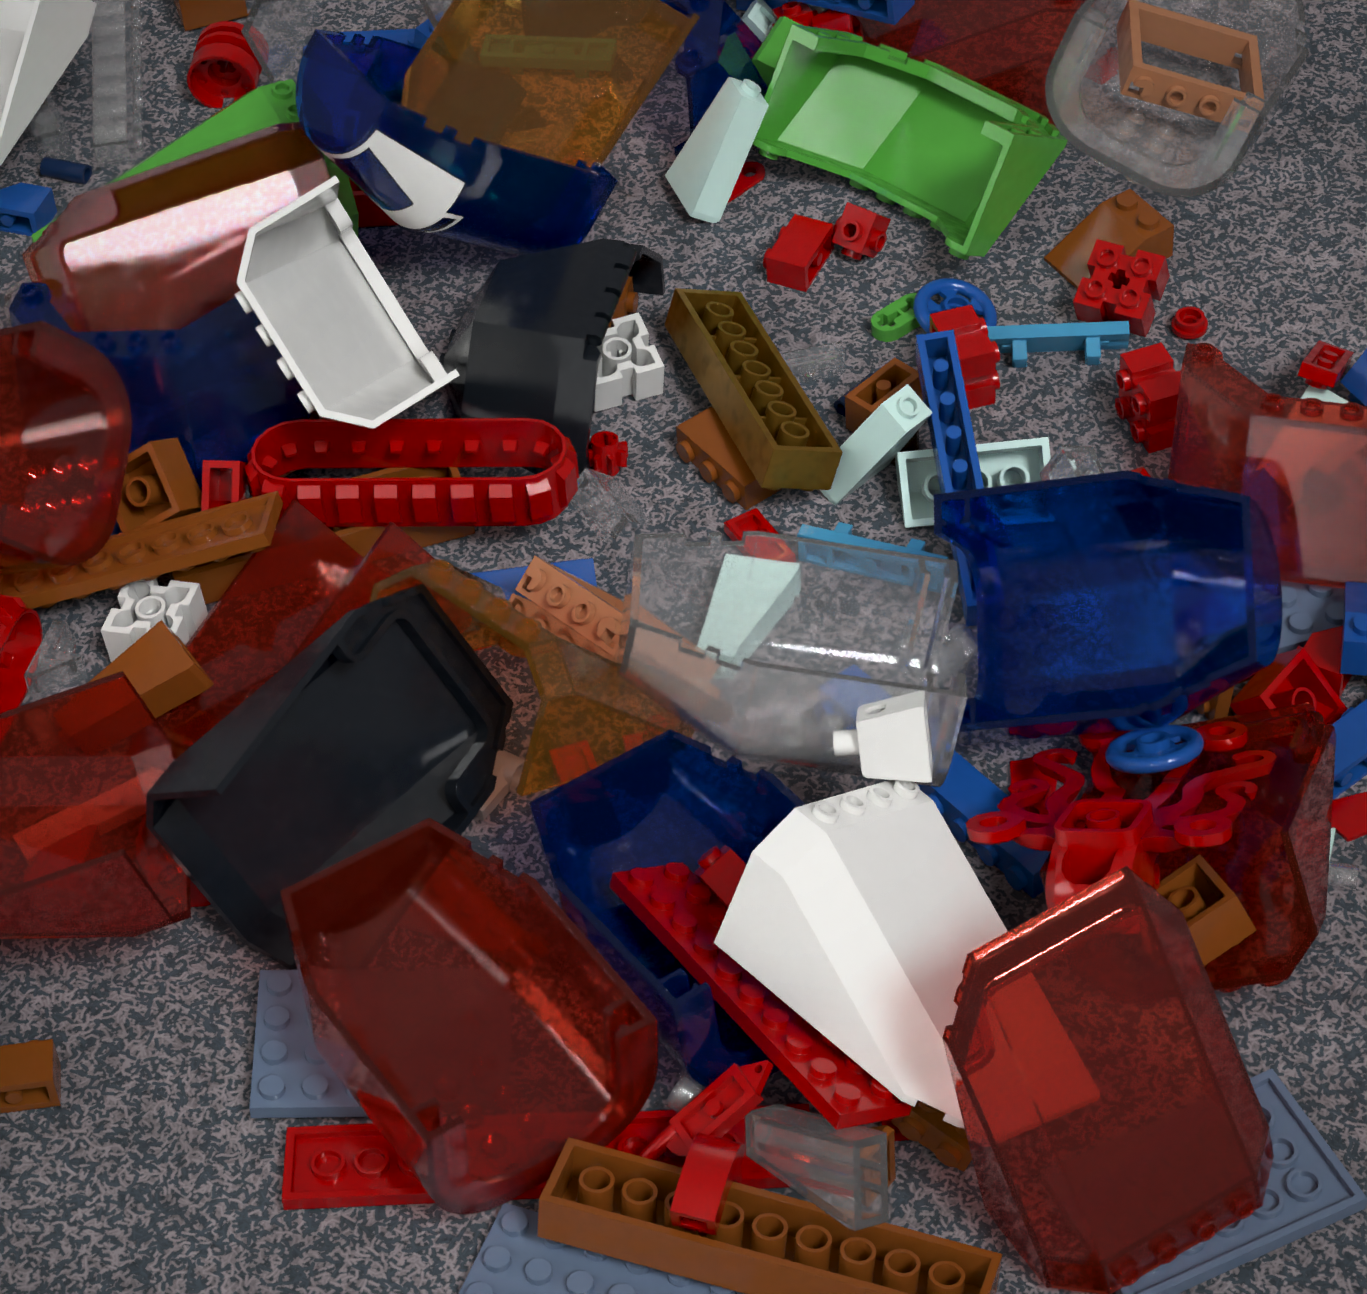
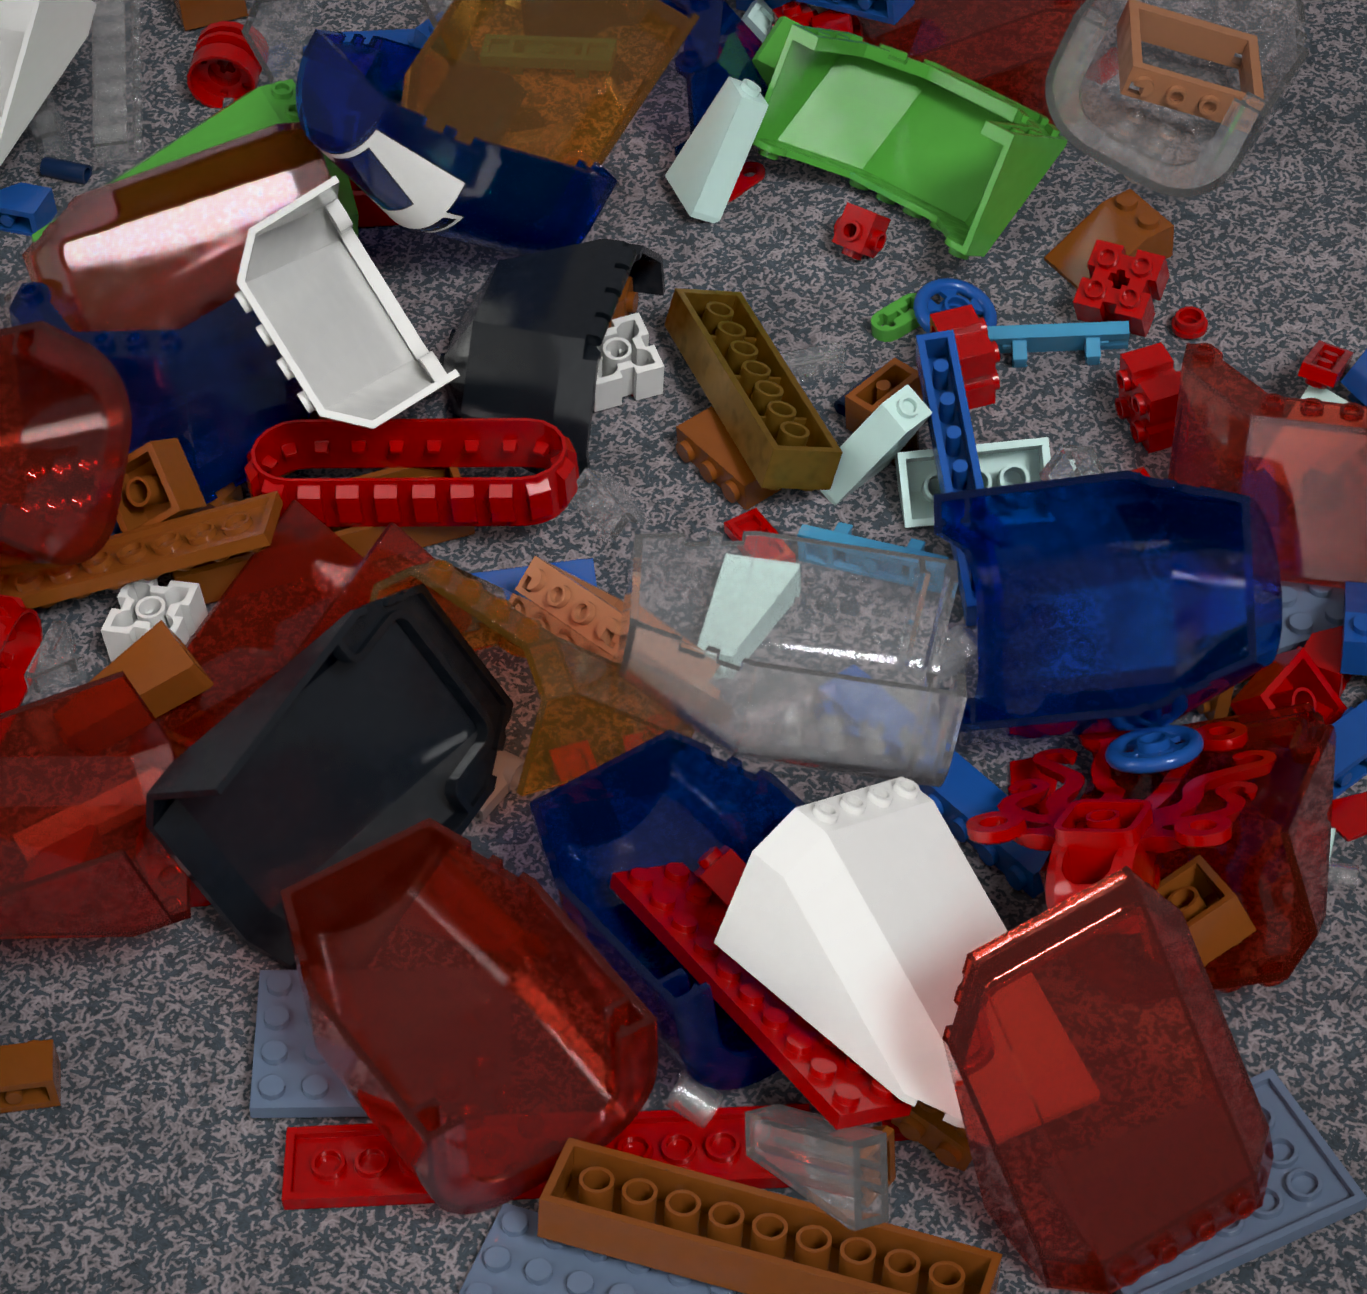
red slope [201,460,251,511] -> none
red gear [588,431,628,478] -> none
red plate [639,1060,773,1160] -> none
red arch [670,1133,746,1236] -> none
red brick [763,214,834,292] -> none
white torso [833,690,933,783] -> none

